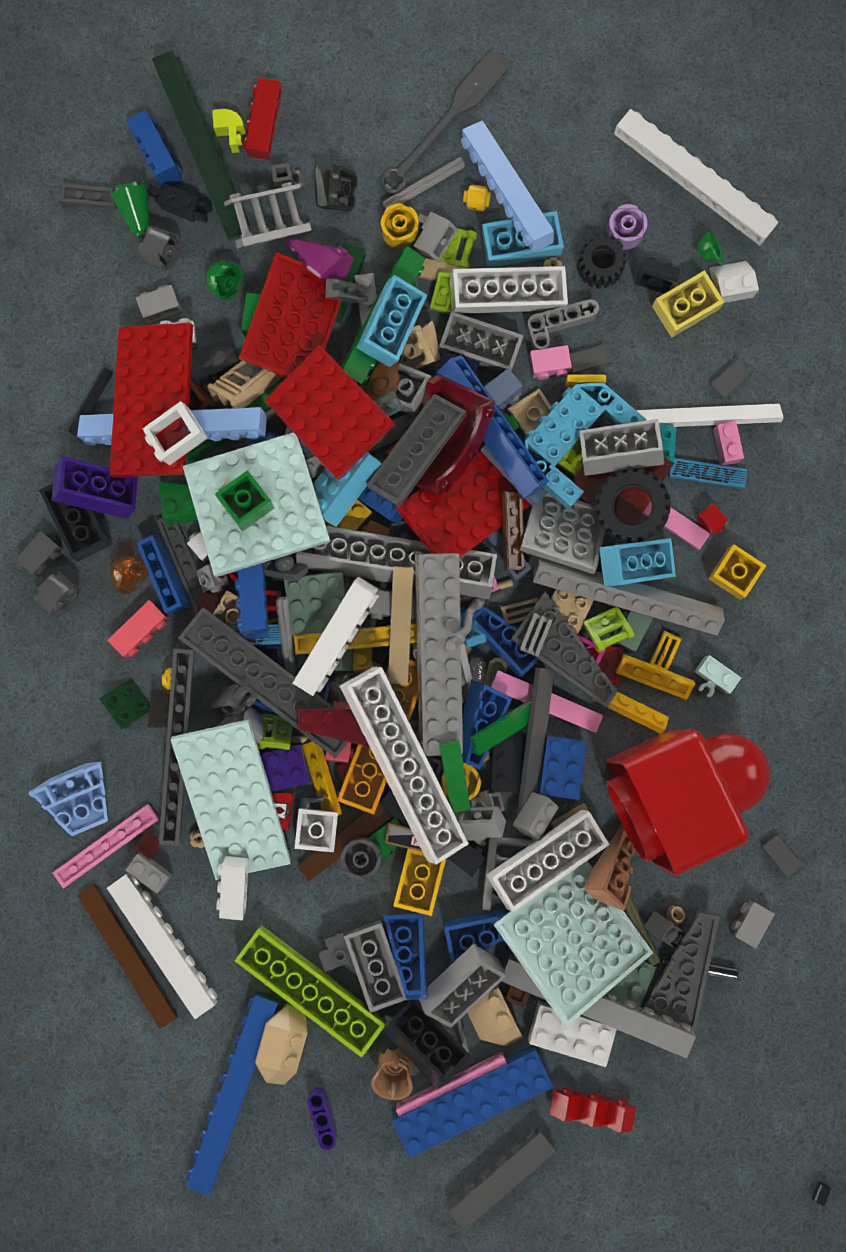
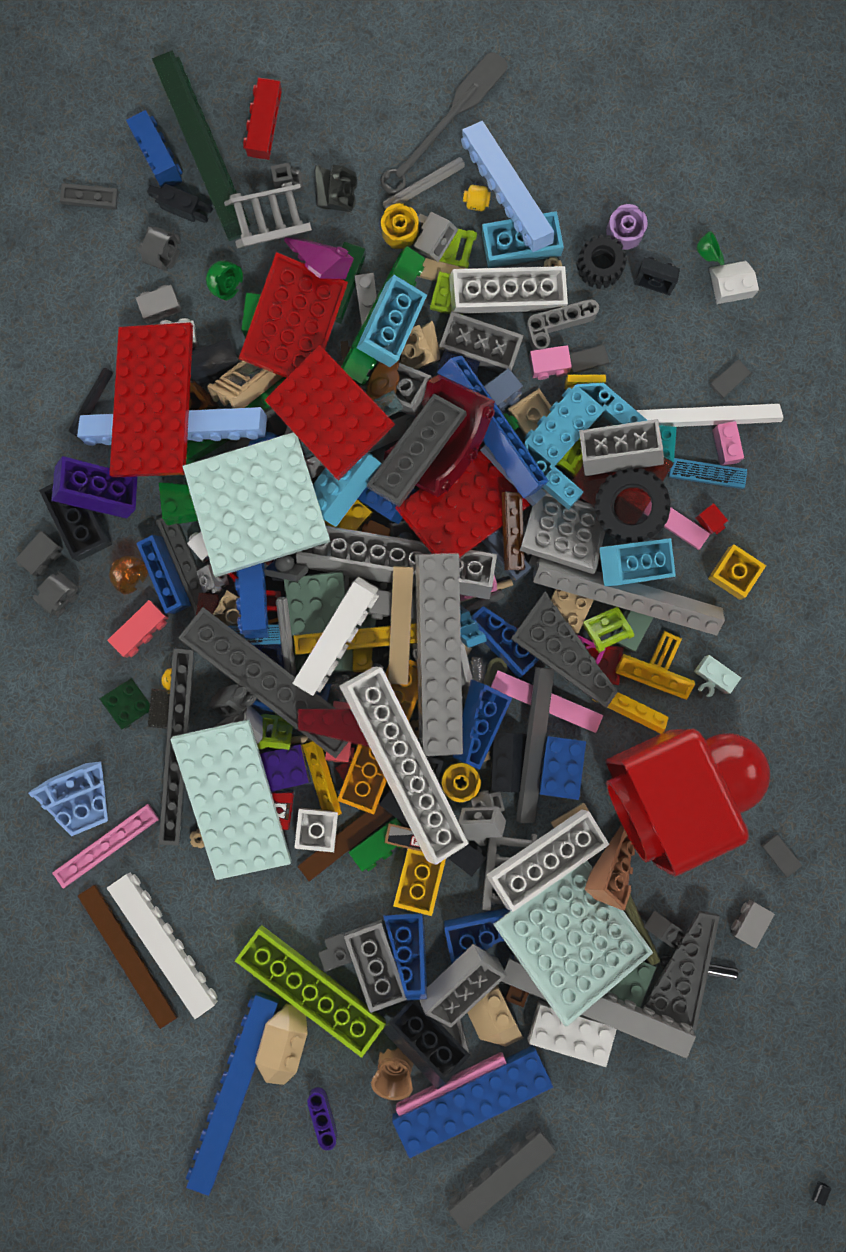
green cone [109,181,150,237] -> none
light grey brick [126,852,173,893] -> none
clear red plate [134,832,161,860] -> none
white window [143,401,208,465] -> none
neon yellow brick [212,109,246,153] -> none
green brick [215,470,274,532] -> none
white brick [216,856,249,920] -> none
sand blue hand [299,796,326,809] -> none
dark grey hinge [325,278,368,303] -> none
dark grey brick [341,837,382,880] -> none
green tile [439,740,471,813] -> none
light grey bar [448,597,486,650] -> none
green tile [470,701,531,756] -> none
tan tile [501,598,538,625] -> none
light grey brick [513,792,559,840] -> none
light grey tile [519,613,553,657] -> none
red brick [549,1087,636,1133] -> none
white brick [614,109,778,246] -> none
light yellow brick [652,270,724,338] -> none
tan plate [666,906,685,925] -> none

